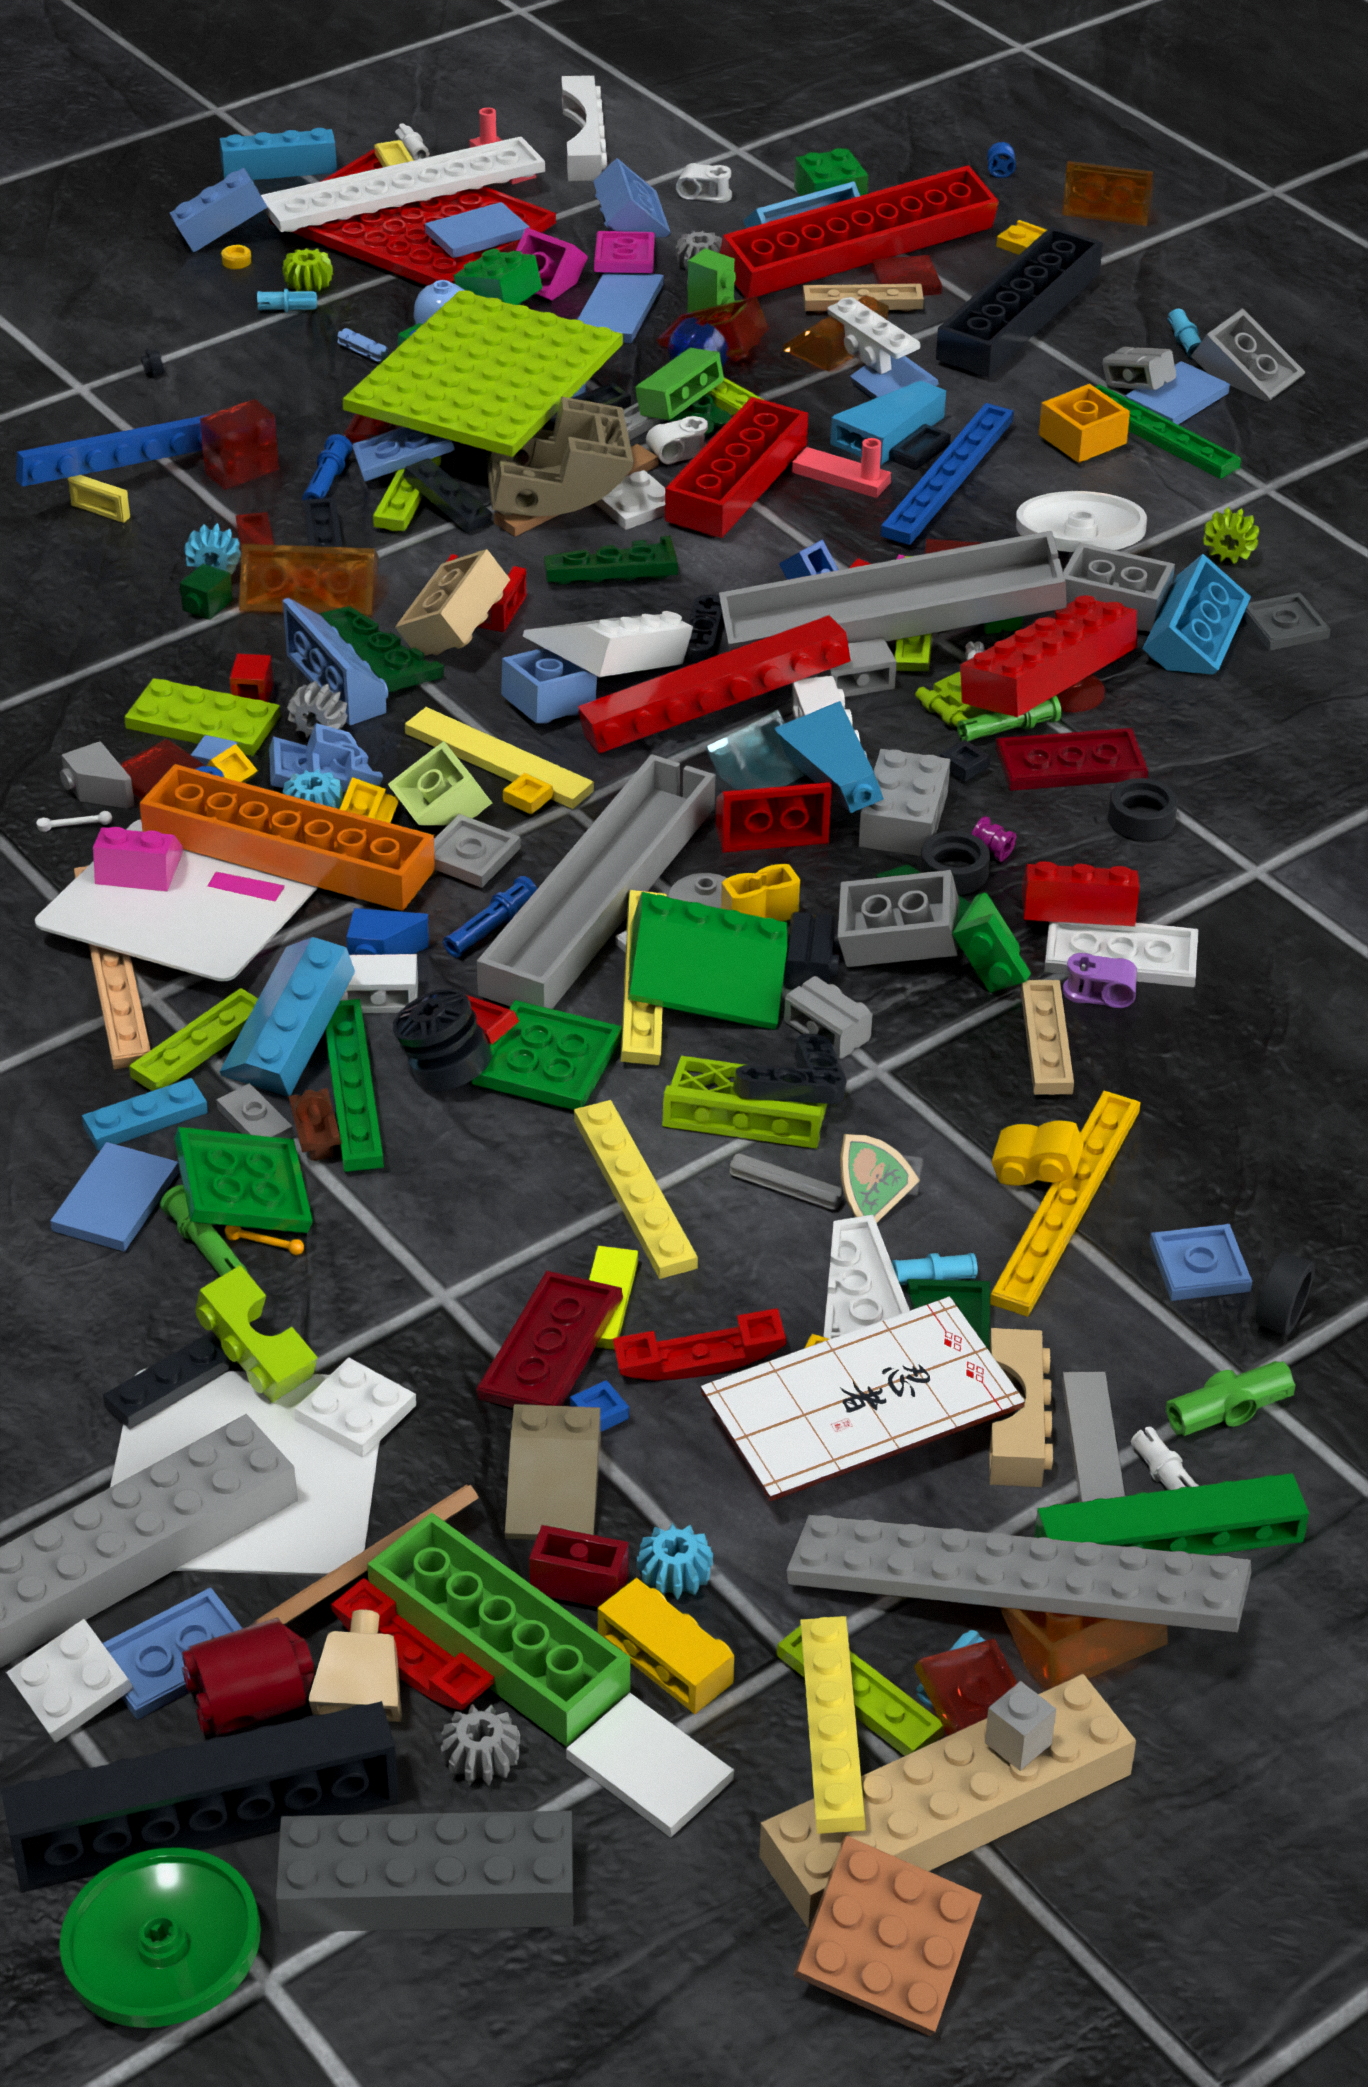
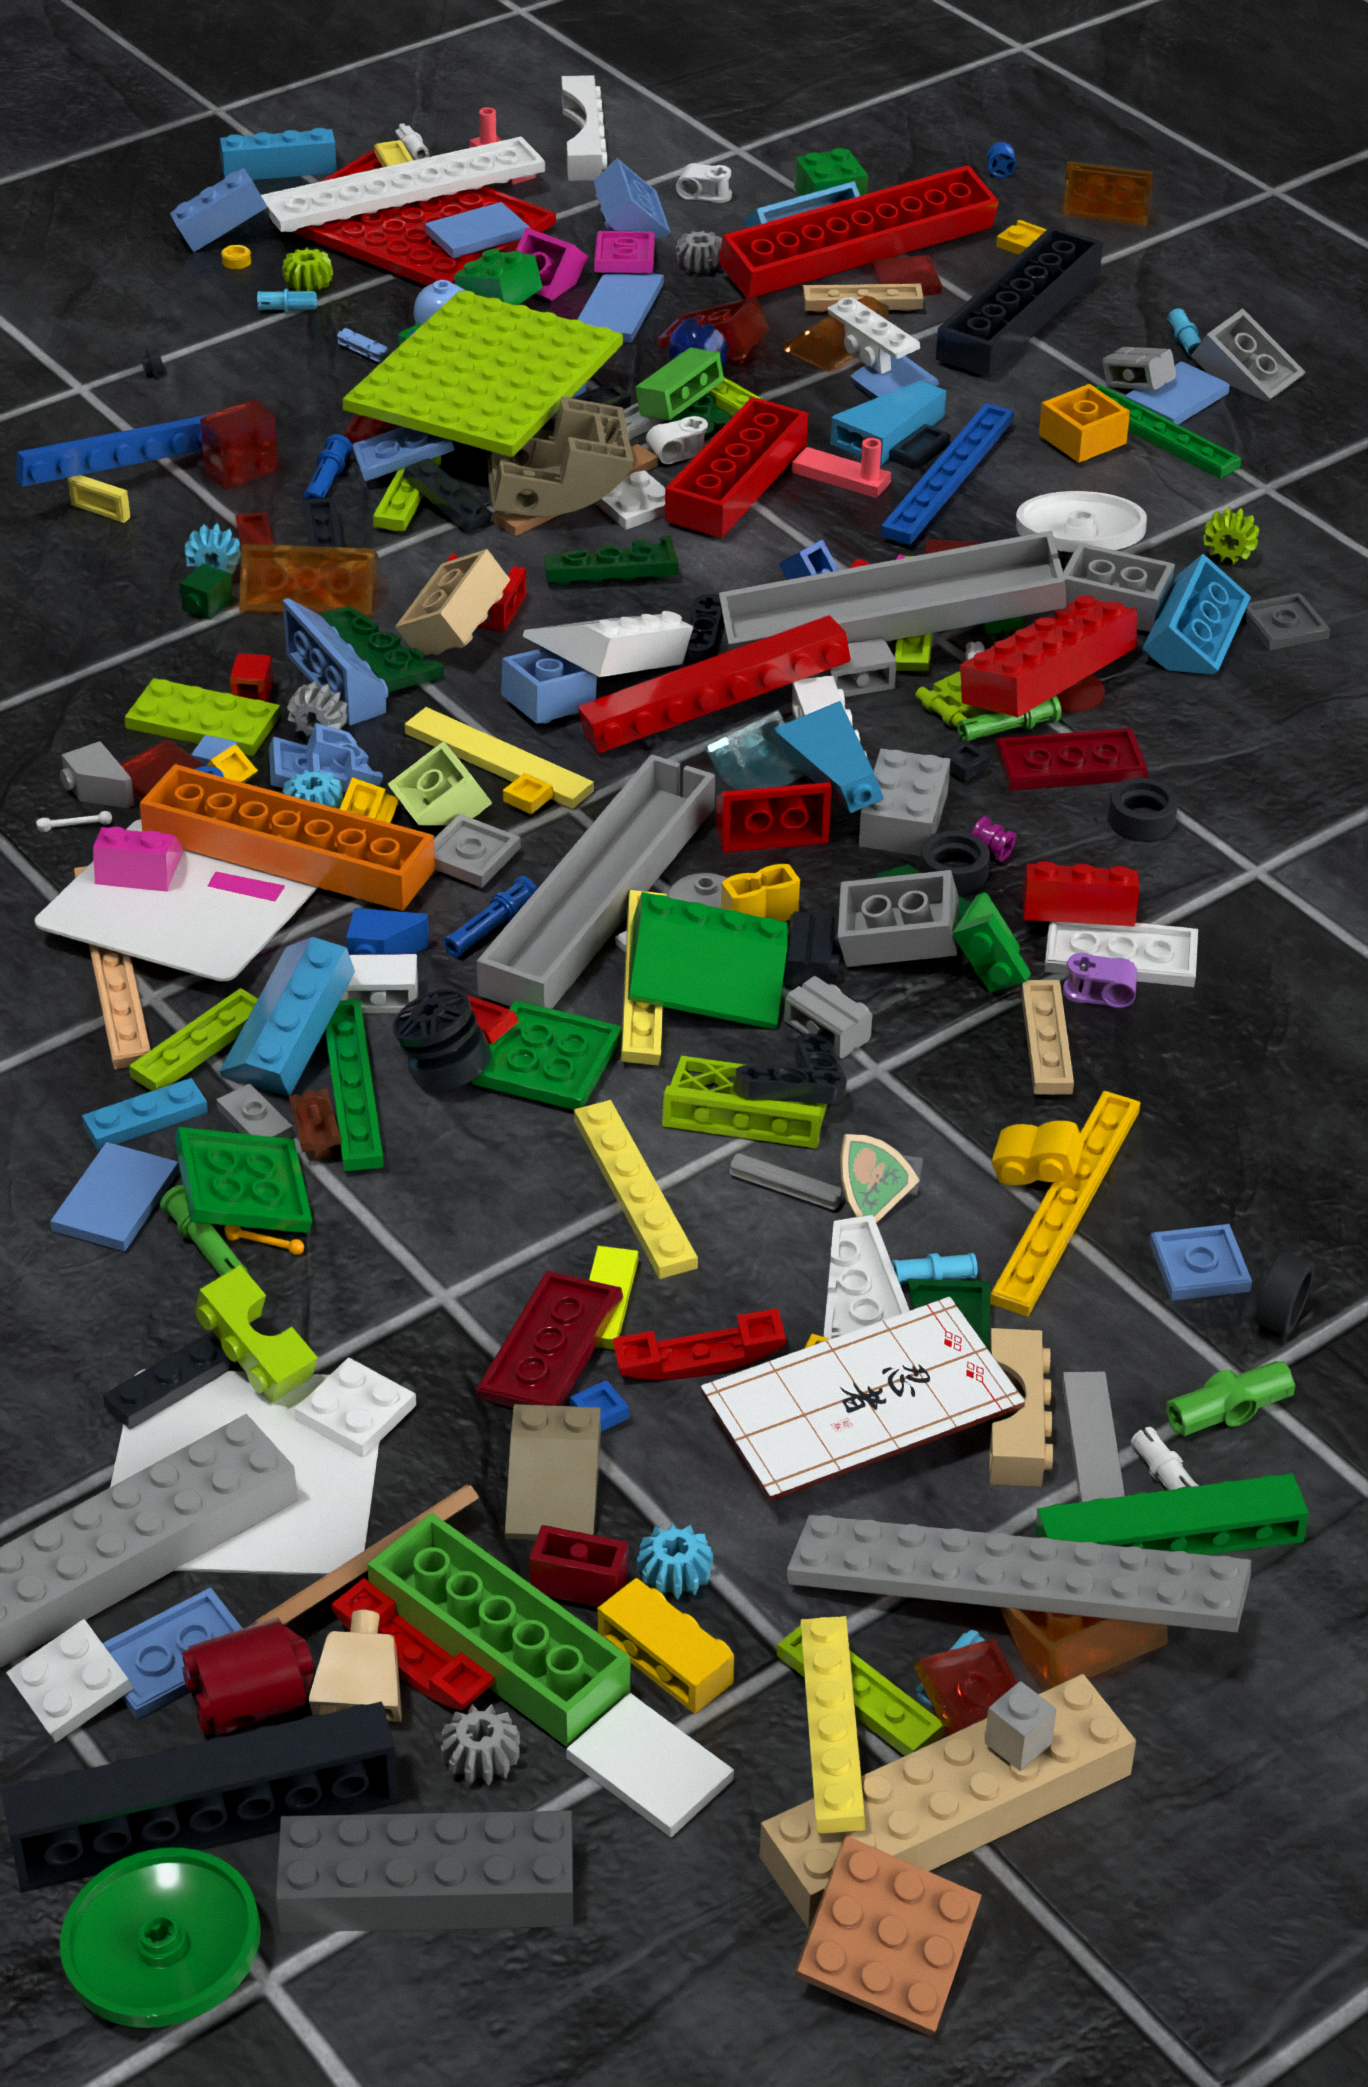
bright green brick [687,248,736,324] -> none

